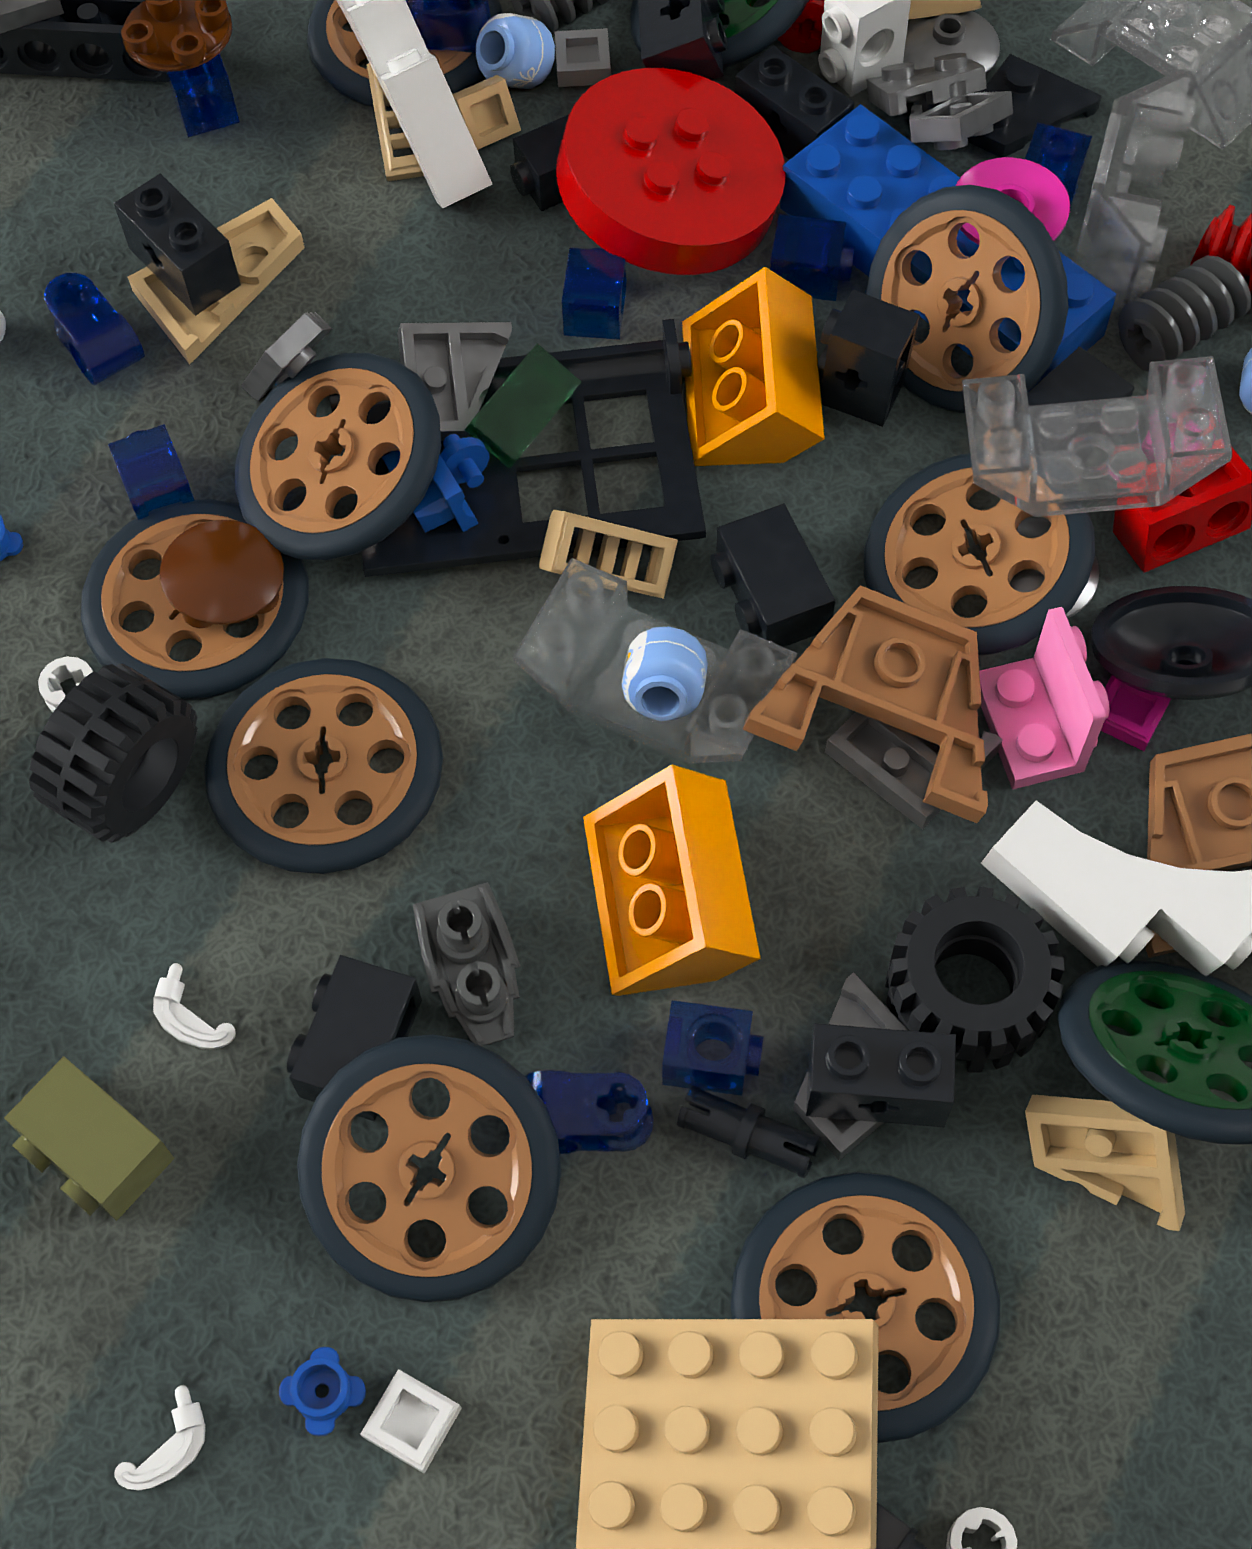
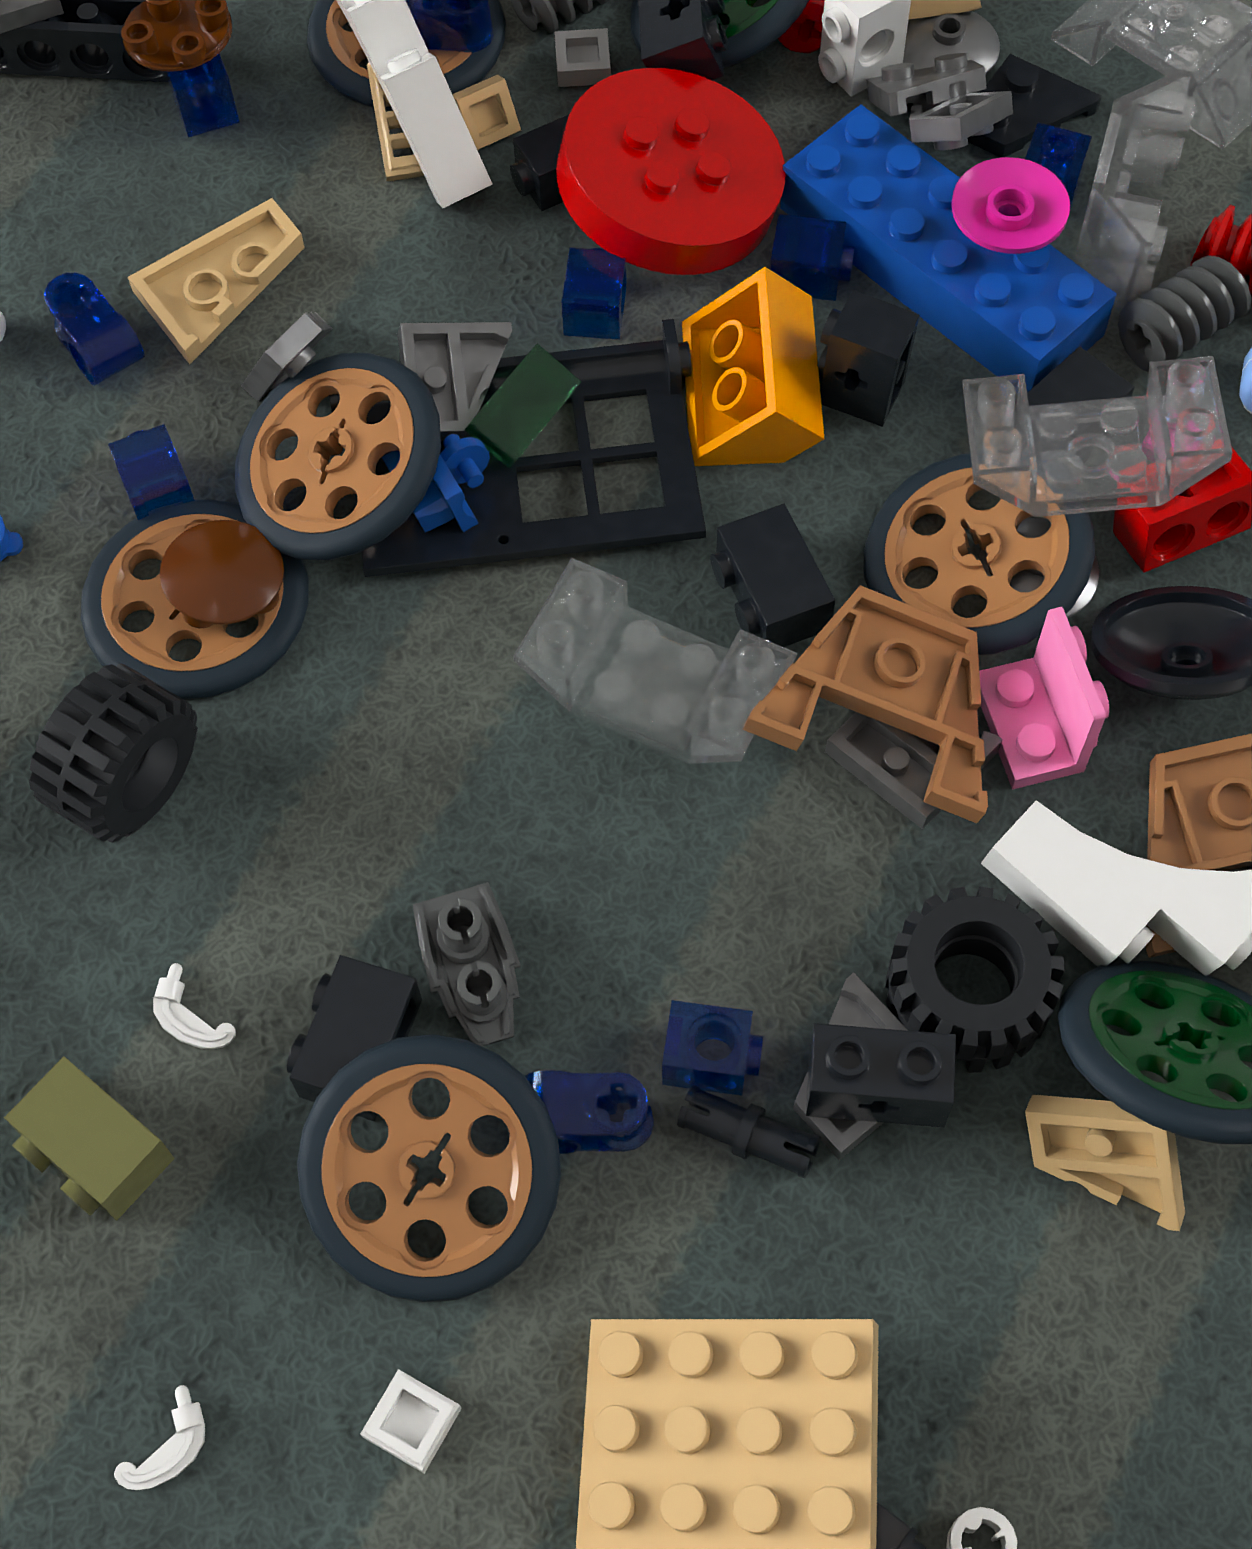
white bush [38,656,93,712] -> none
black brick [114,173,241,316] -> none
wedge [204,658,443,874] -> none
blue plate [279,1347,366,1436] -> none
light blue head [476,13,555,89] -> none
tan slope [539,510,678,599] -> none
light orange slope [583,764,761,996] -> none
light blue head [621,626,708,721] -> none
wedge [730,1172,1000,1443] -> none
black brick [735,45,855,160] -> none
medium nougat wedge [867,185,1069,413] -> none
dark pink tile [1101,675,1171,751] -> none

